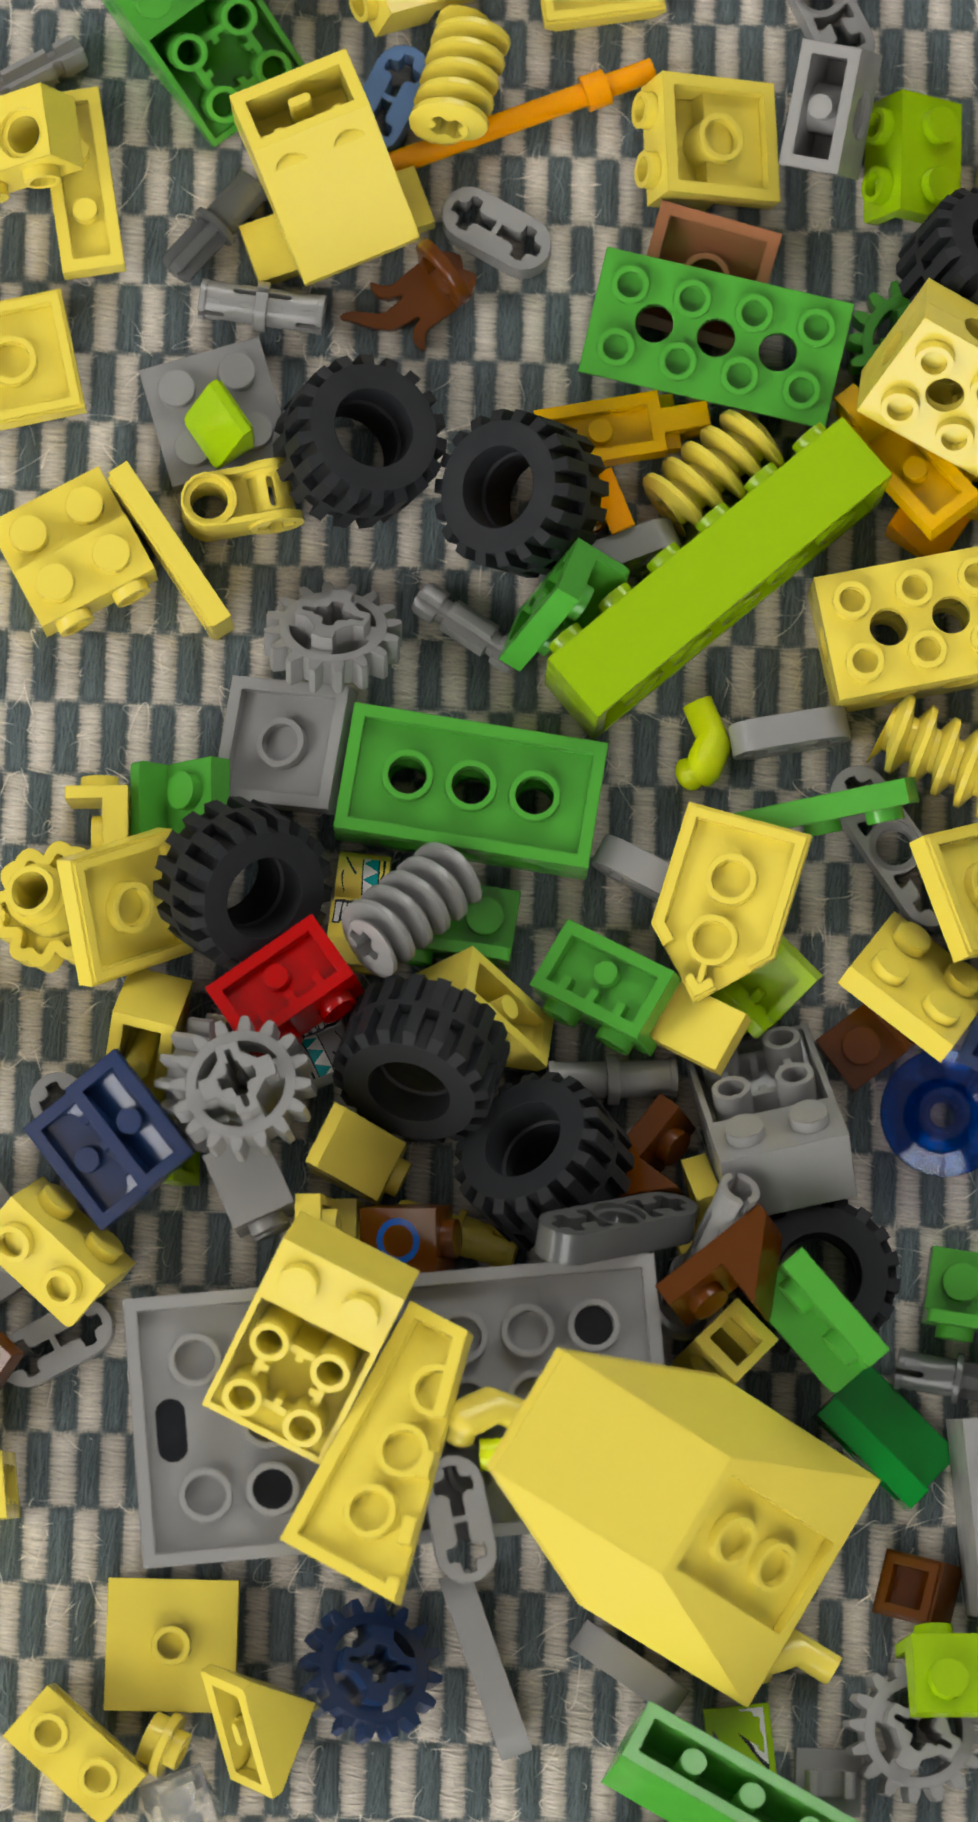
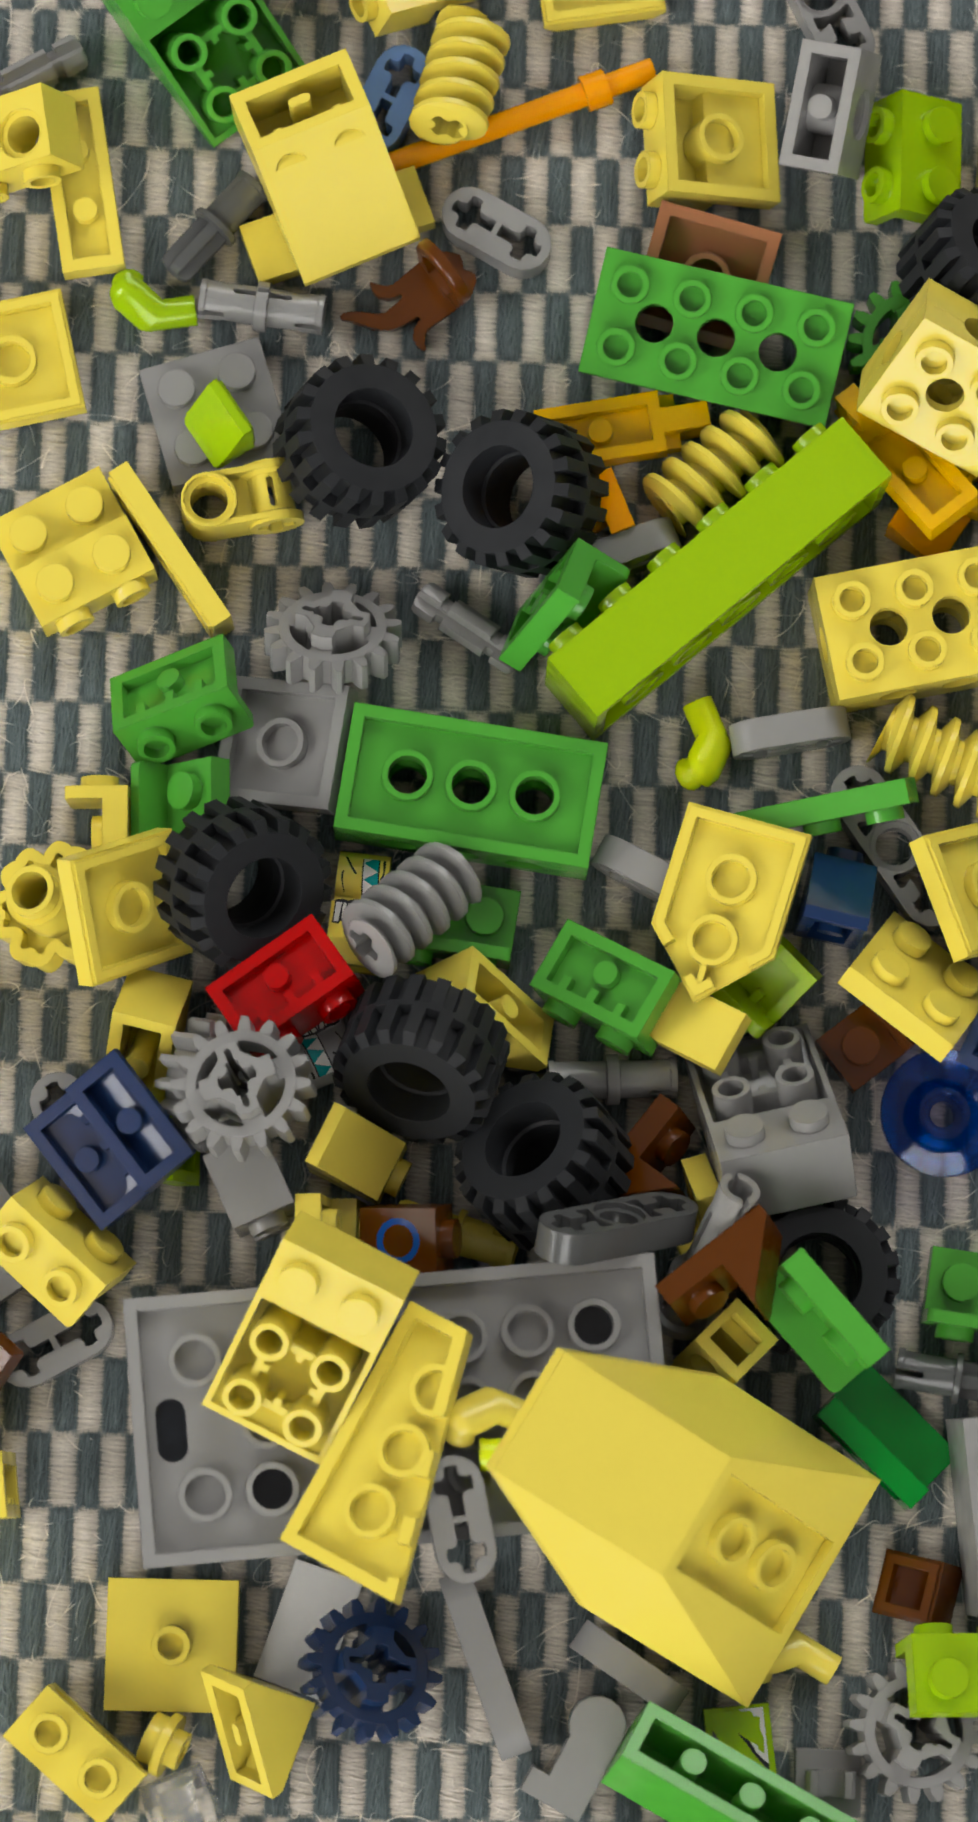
none -> lime arm [109,269,198,332]
none -> bright green bracket [110,633,254,764]
none -> white sticker [254,1558,362,1700]
none -> light grey leg [520,1694,627,1822]
none -> dark blue slope [793,847,878,950]

